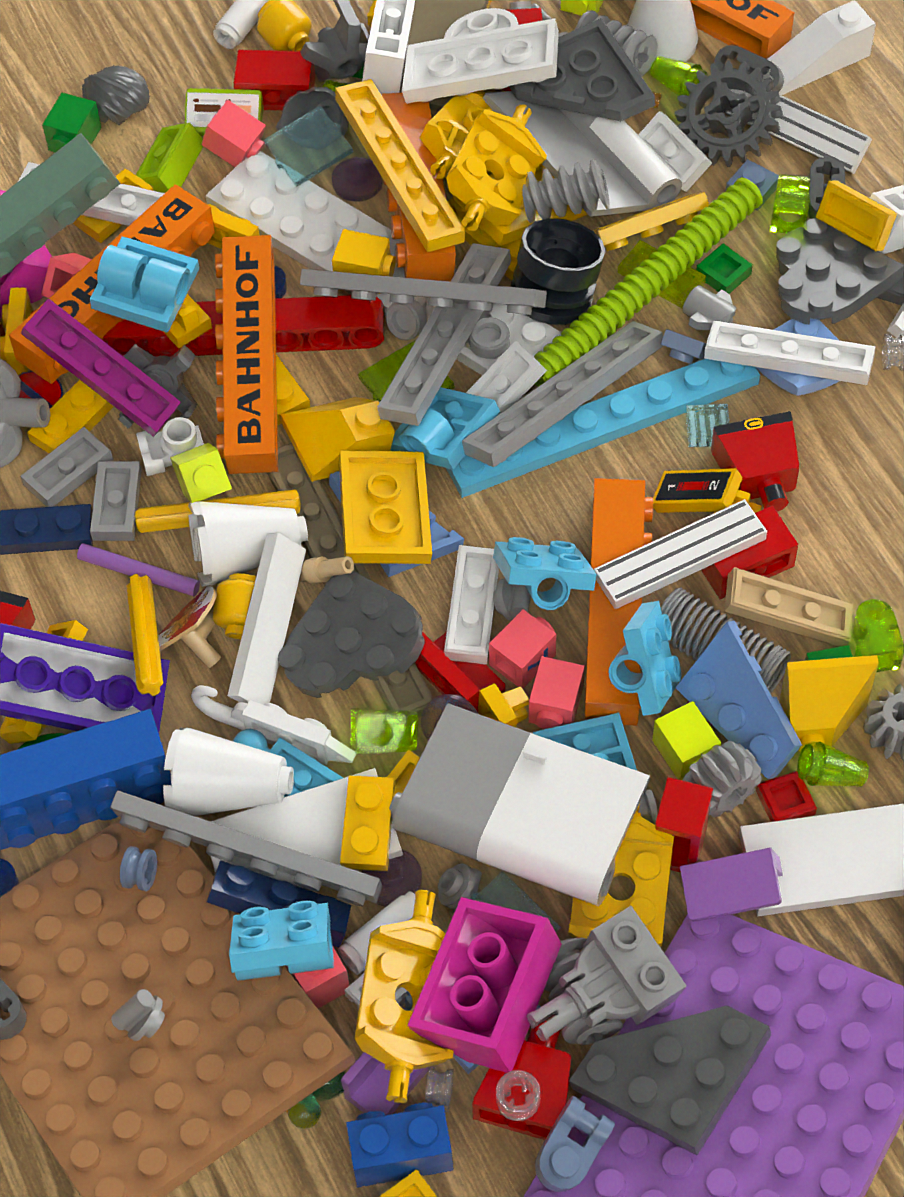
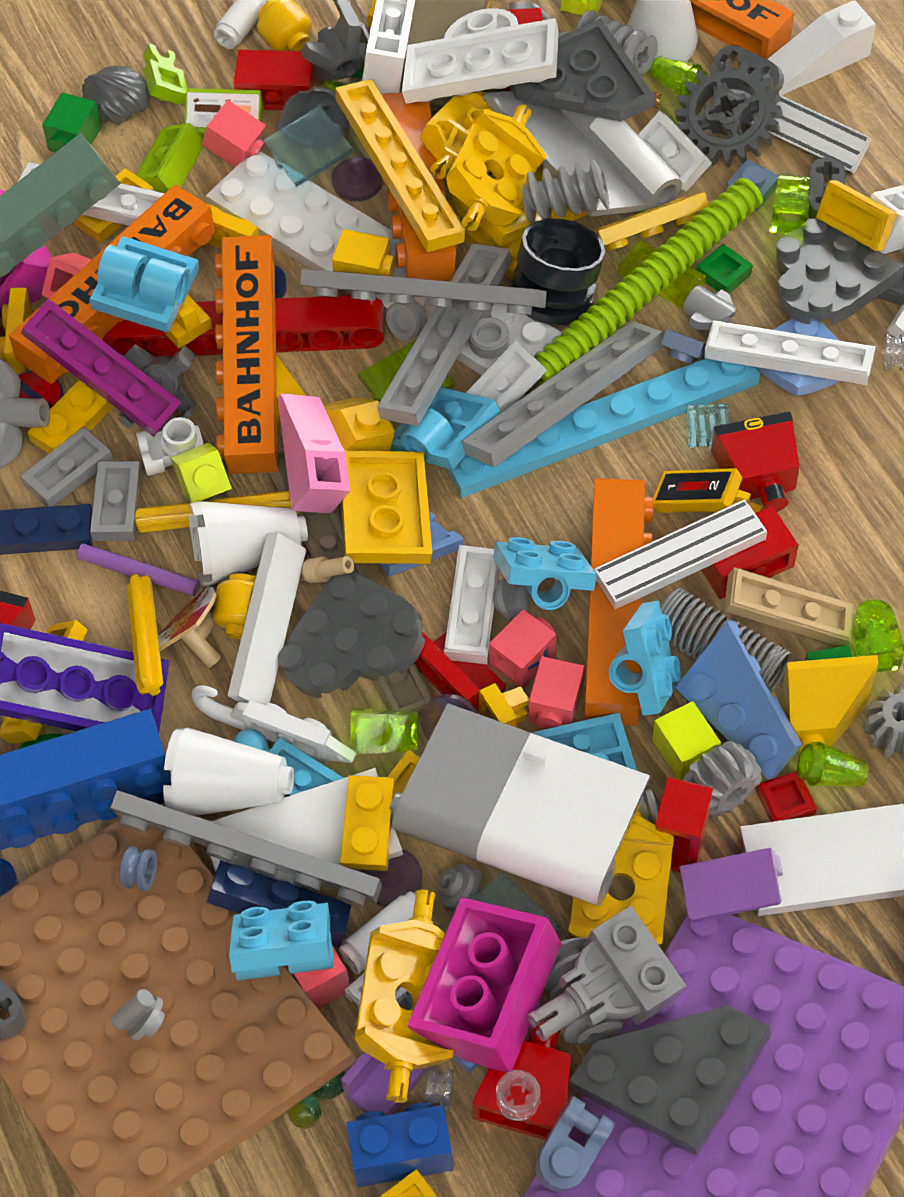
none -> lime plate [143,44,188,106]
none -> bright pink slope [278,394,350,513]

